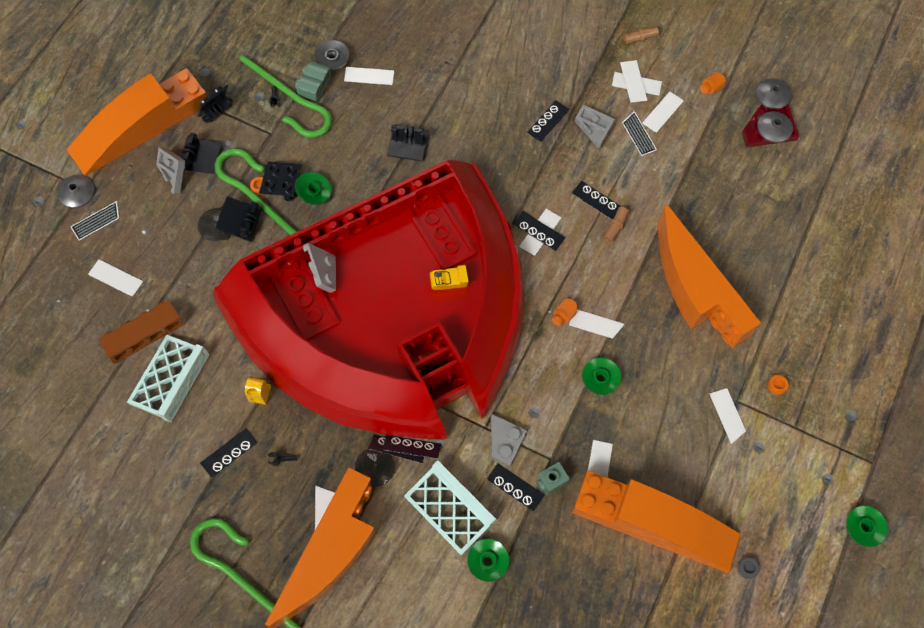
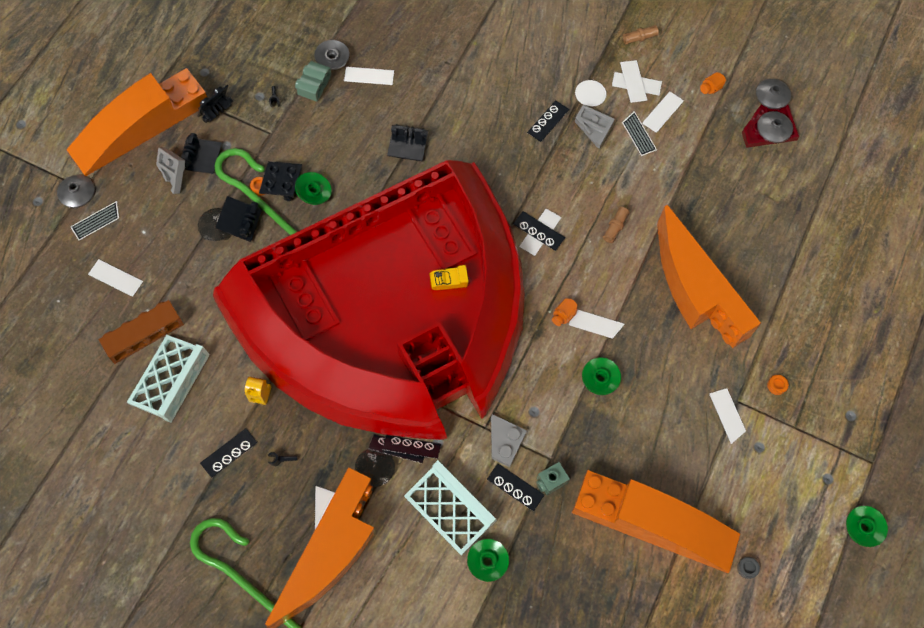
bright green piece [240,55,332,138] -> none
light grey wing [303,243,336,293] -> none
black sticker [572,181,621,219] -> none
white sticker [588,440,613,477] -> none
none -> white sticker [575,80,606,107]

